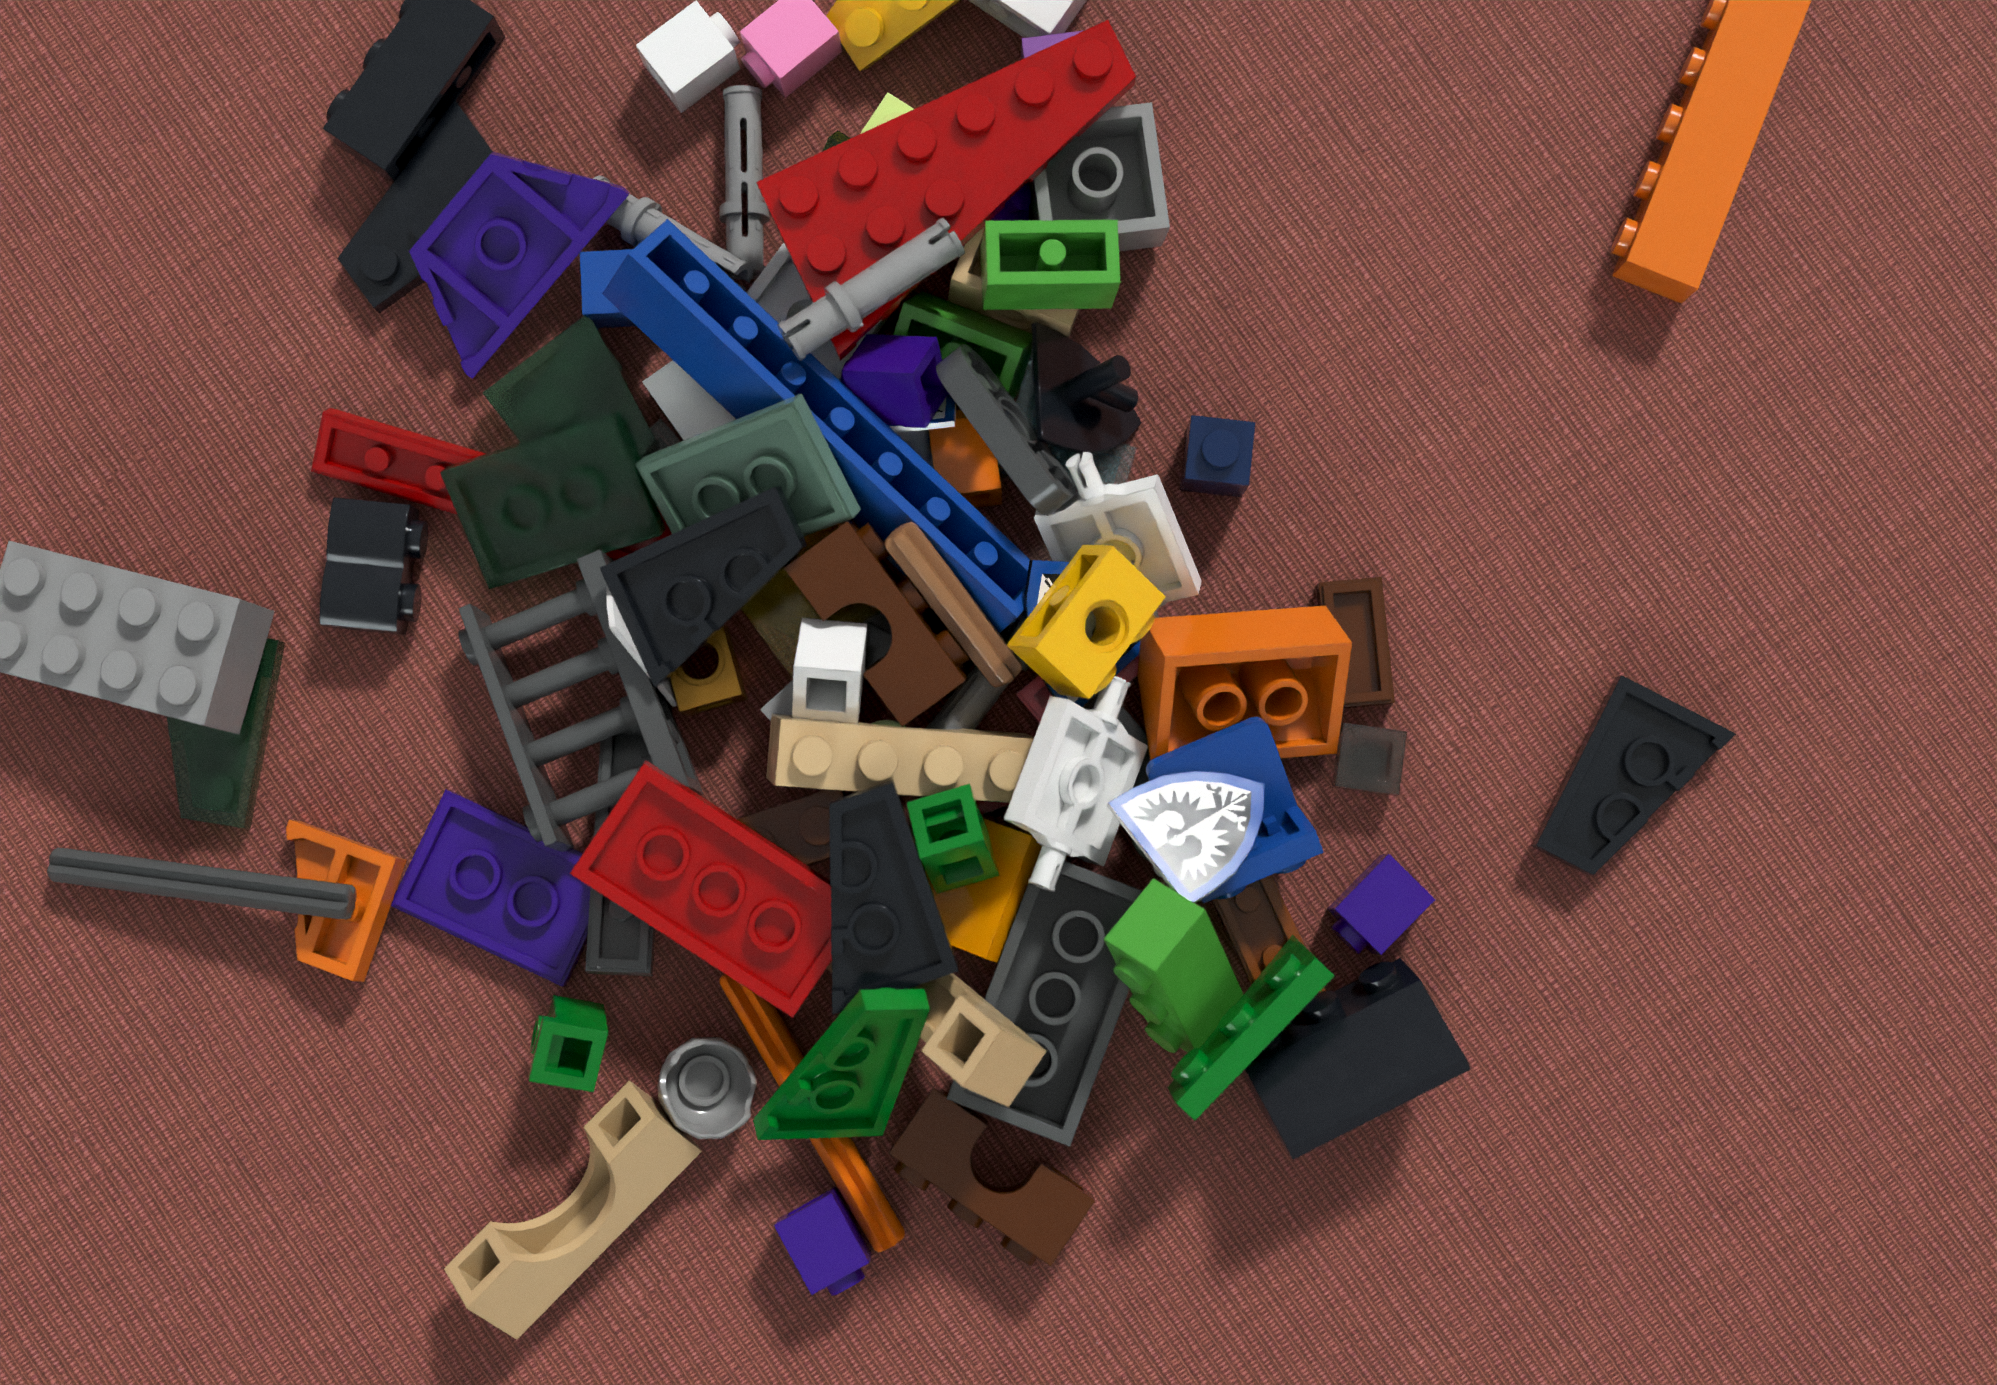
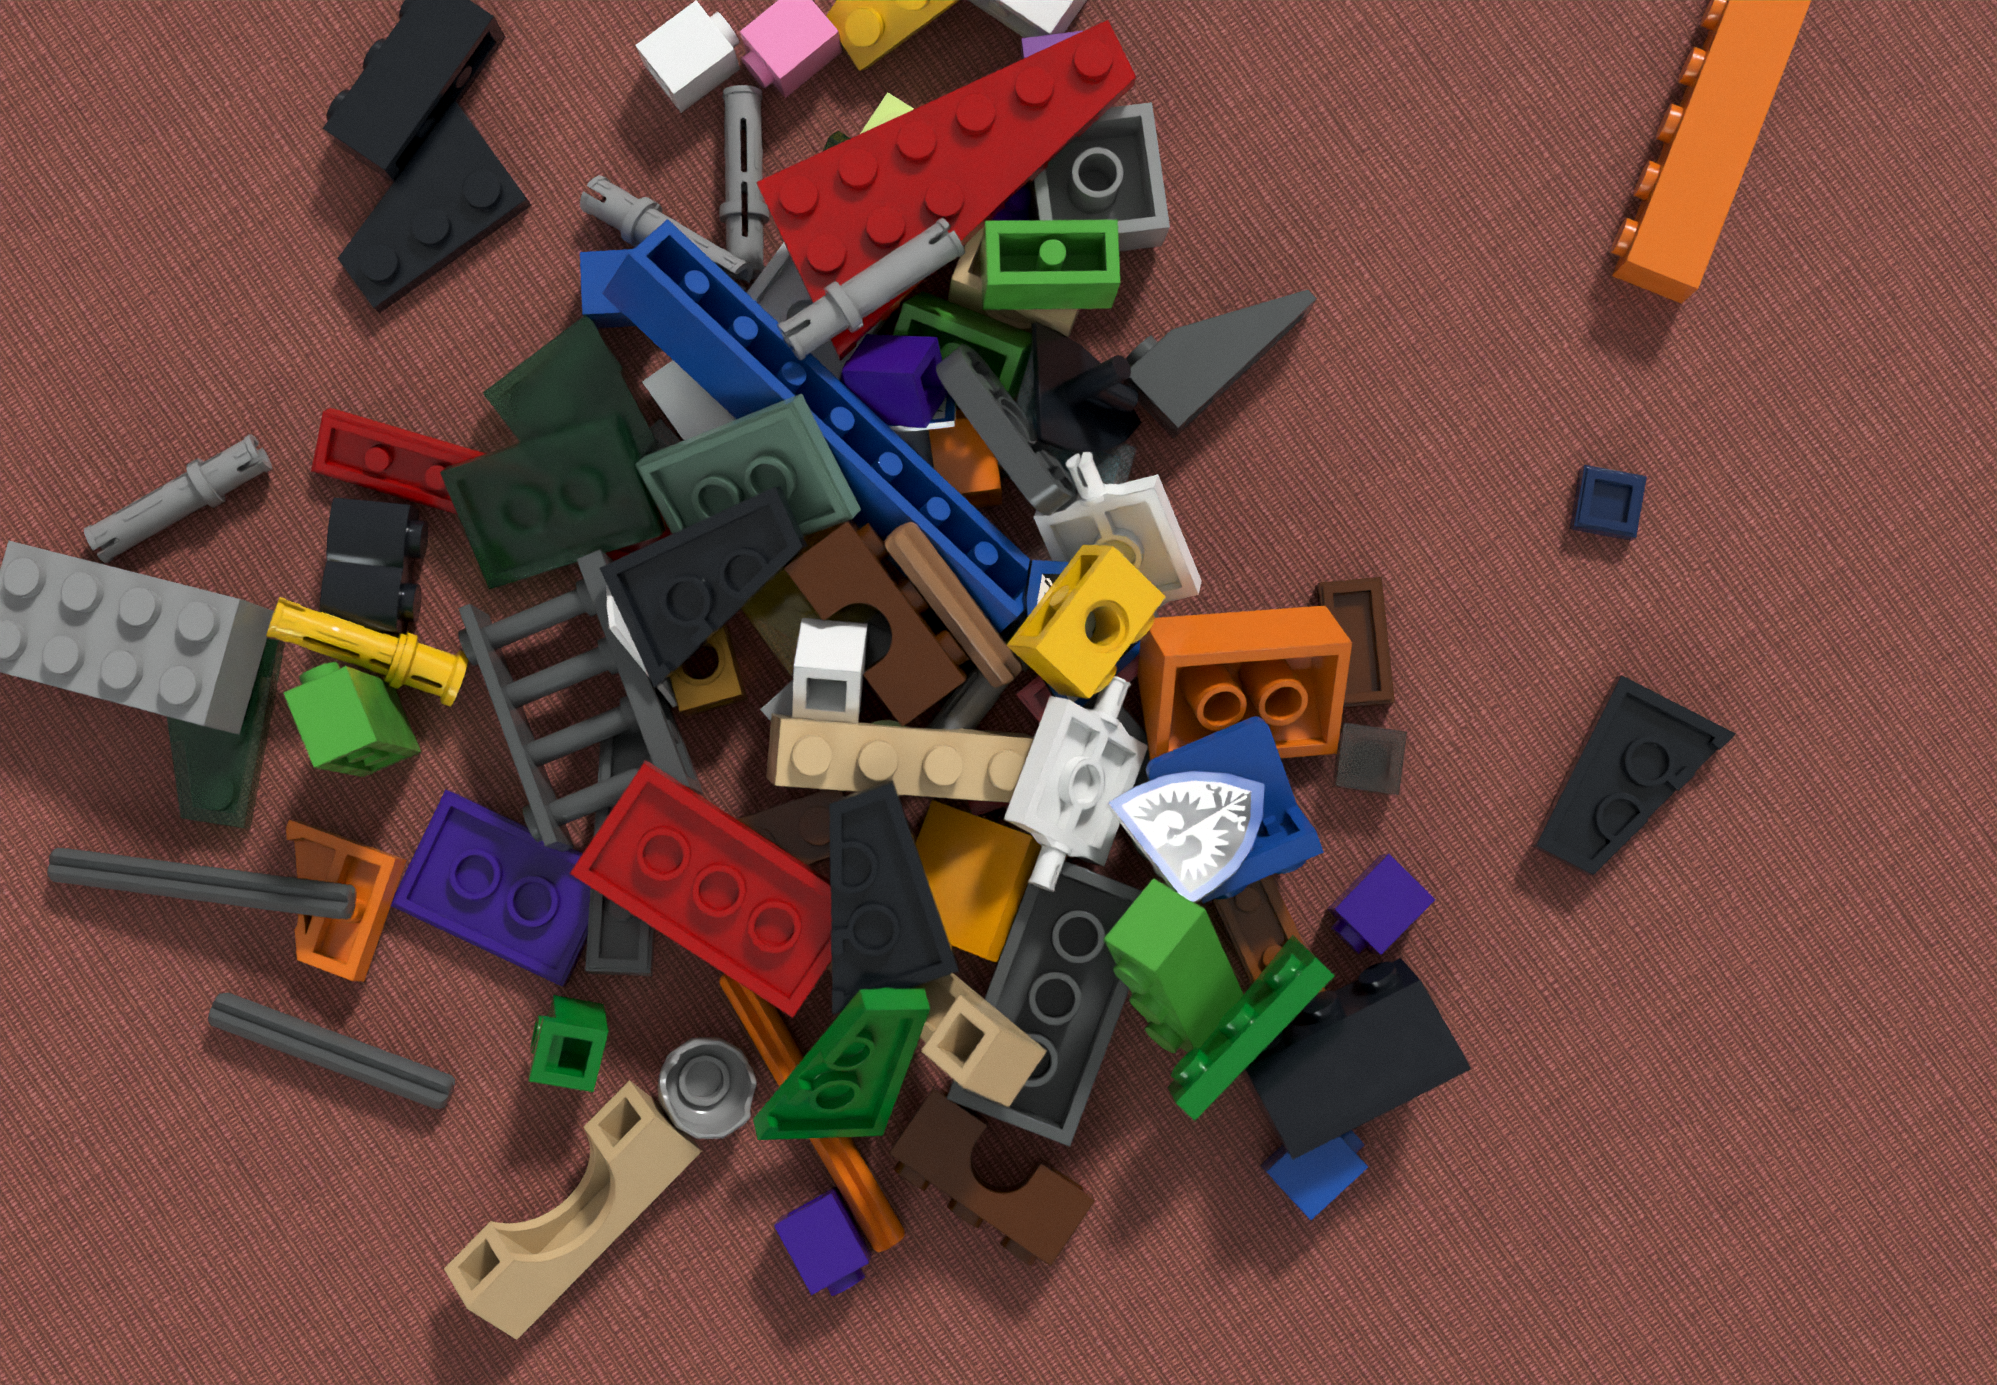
dark purple wing [409,152,630,379] -> none
green brick [906,784,999,894] -> none
dark blue brick [1180,415,1255,497] -> none
none -> light grey pin [84,434,272,563]
none -> dark grey axle [208,992,455,1109]
none -> yellow pin [266,597,469,707]
none -> bright green brick [283,662,421,777]
none -> dark grey slope [1123,290,1317,439]
none -> blue brick [1260,1130,1368,1220]
none -> dark blue tile [1569,465,1647,541]

